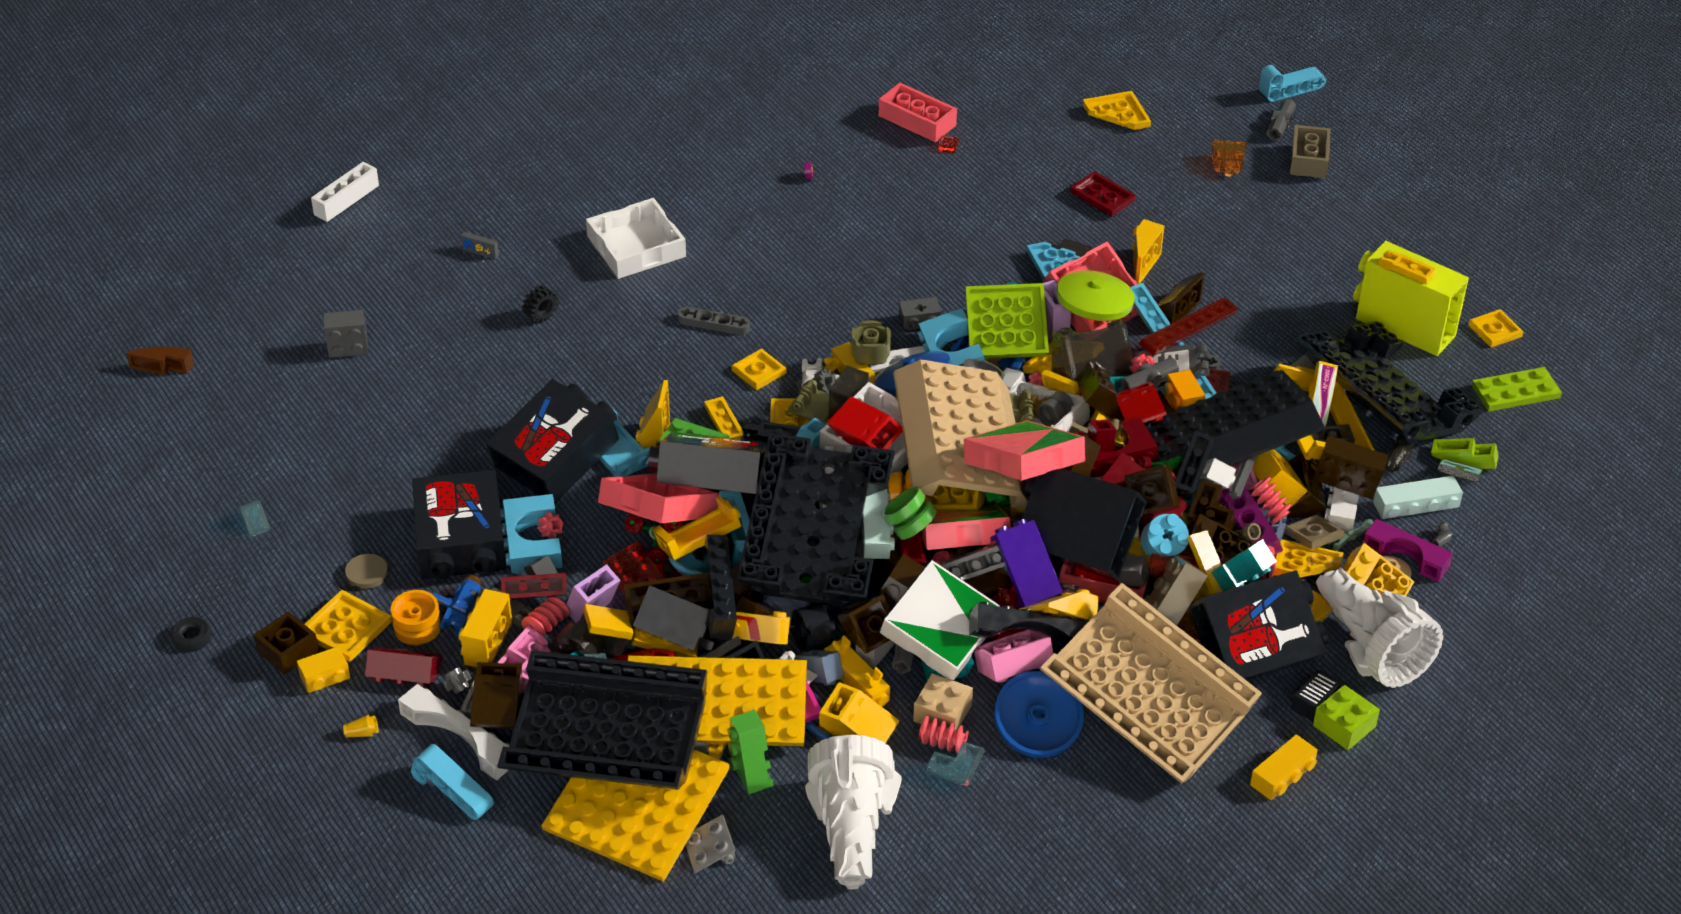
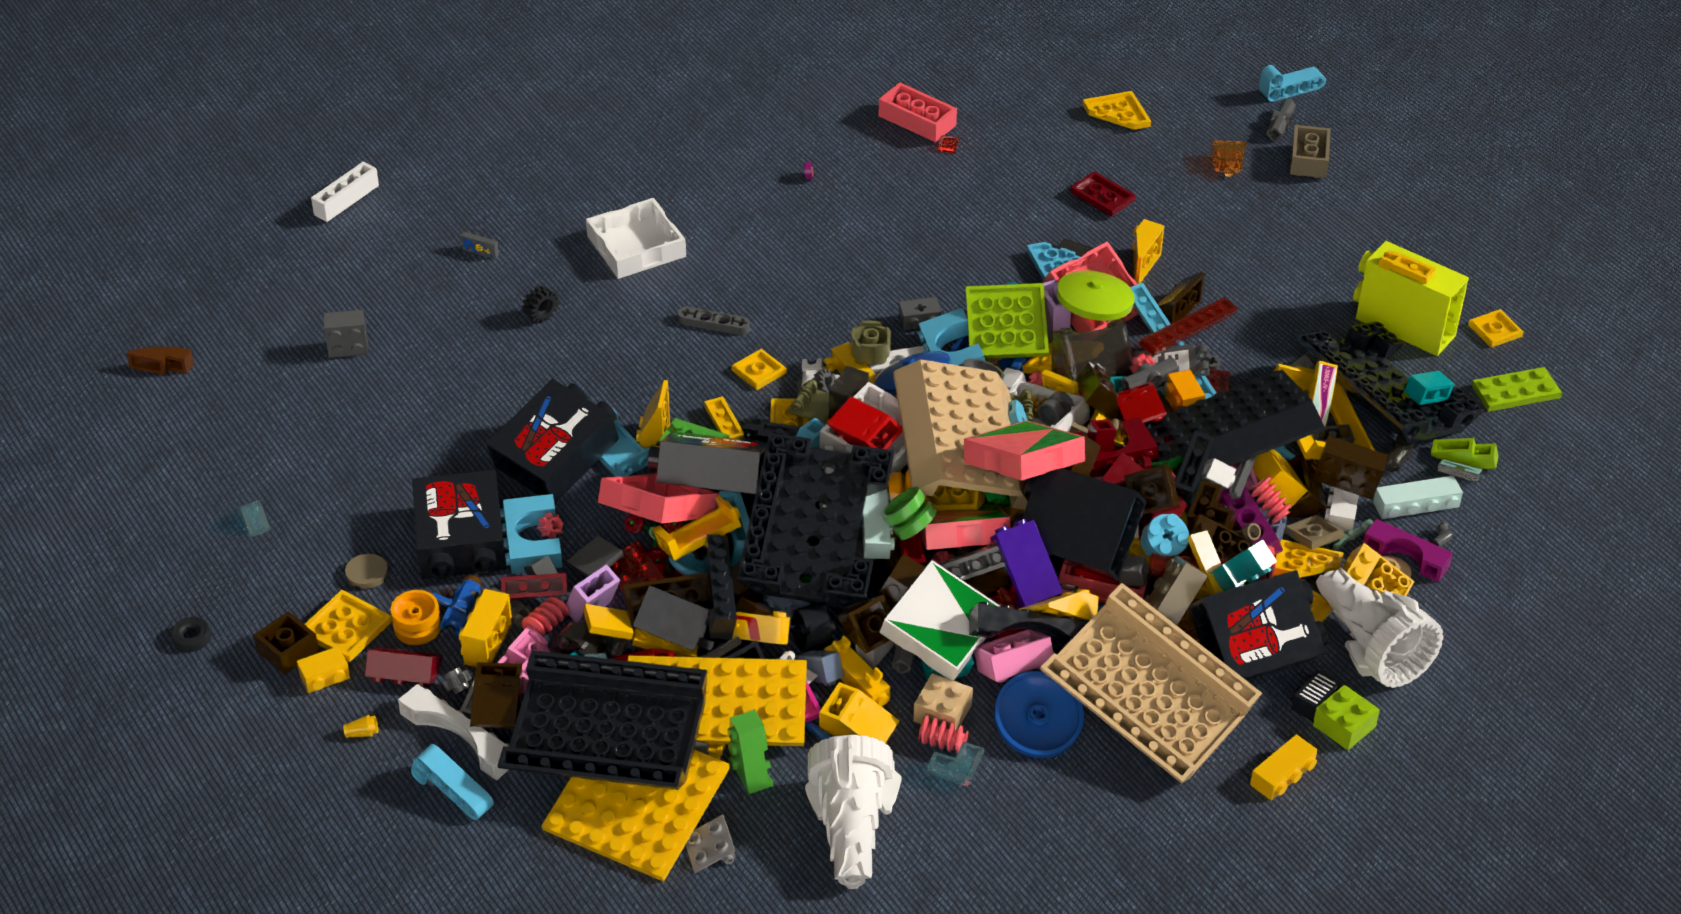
none -> dark grey tile [567,536,624,578]
none -> medium azure tile [1009,399,1028,425]
none -> teal brick [1404,371,1455,405]

